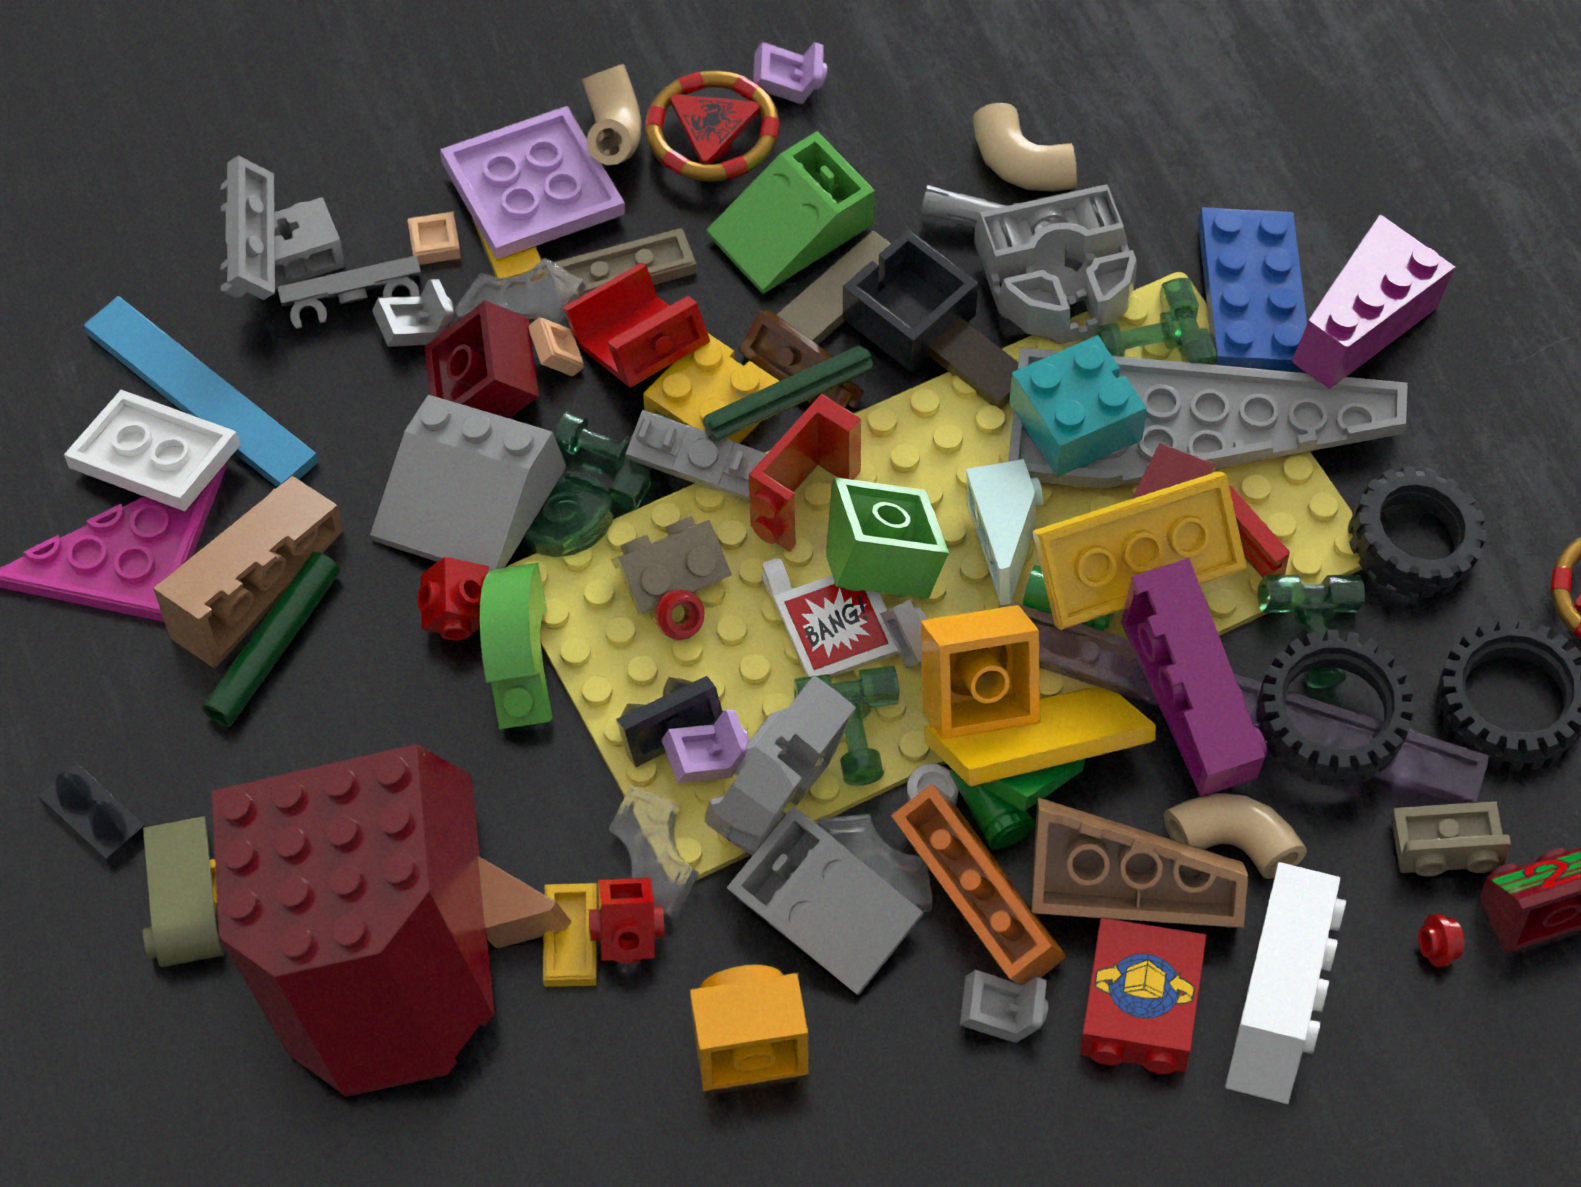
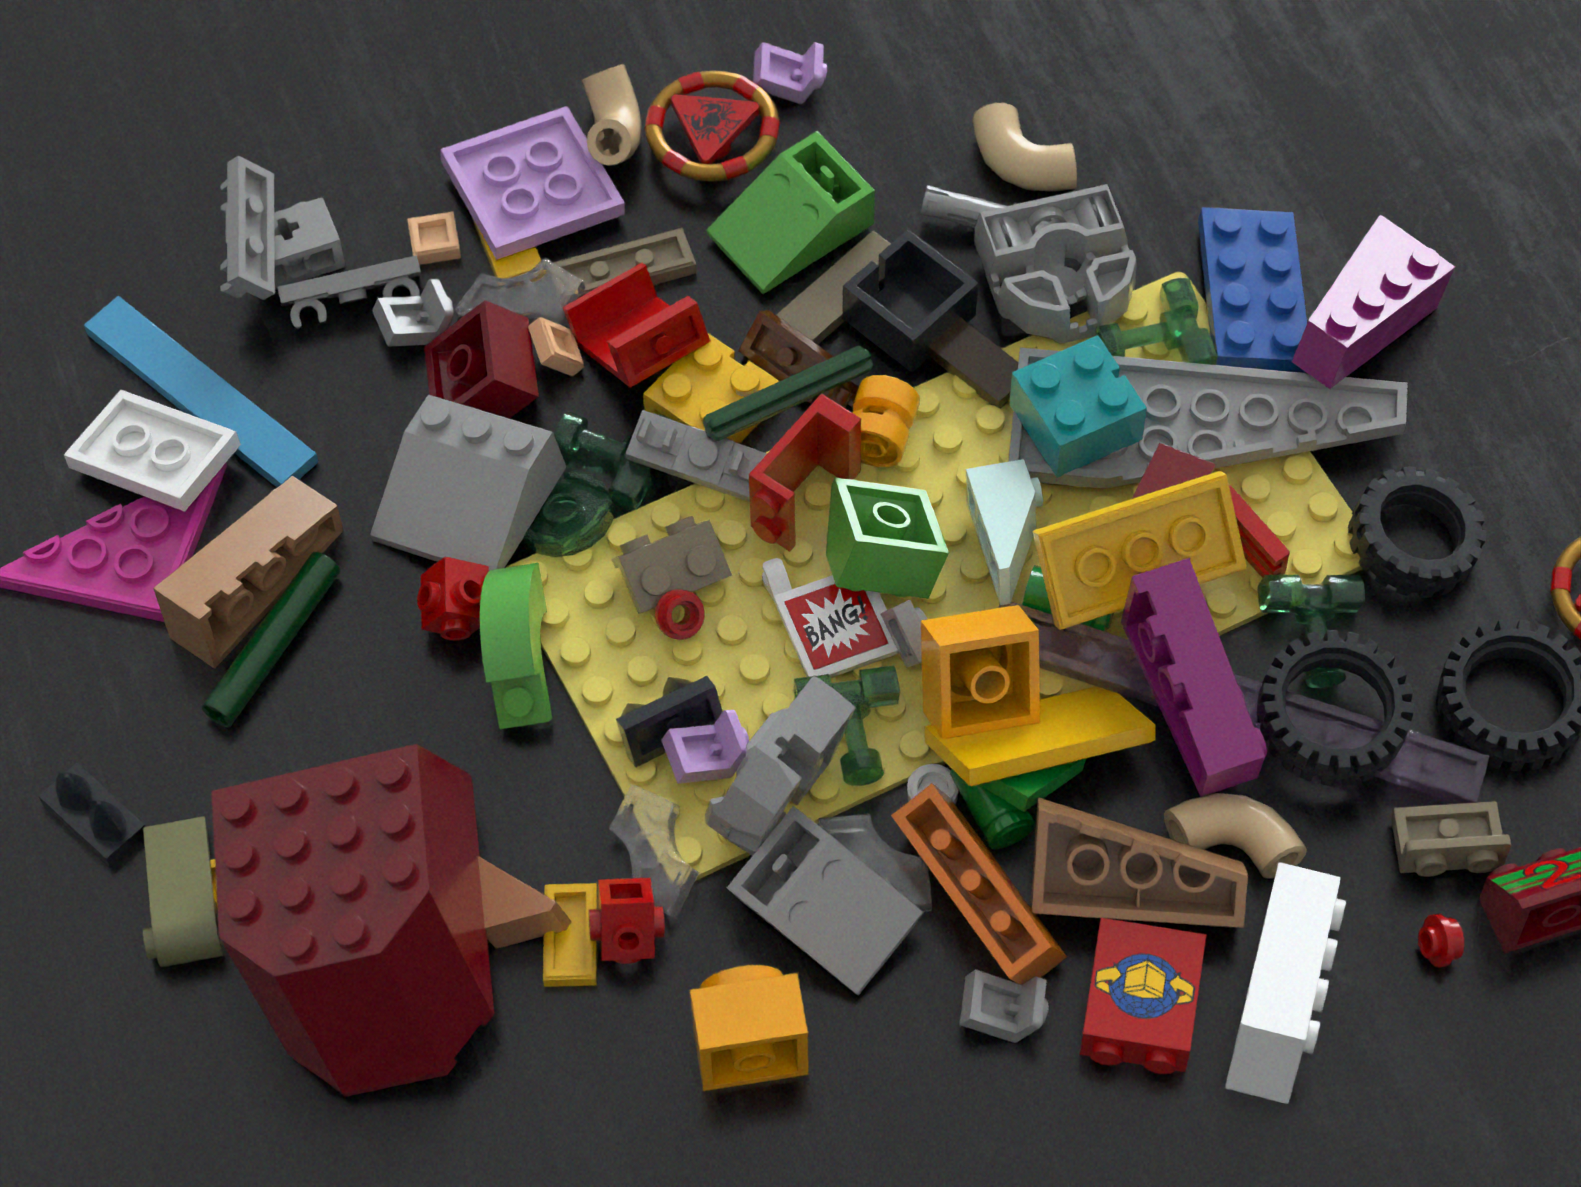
none -> light orange wheel [853,375,920,467]

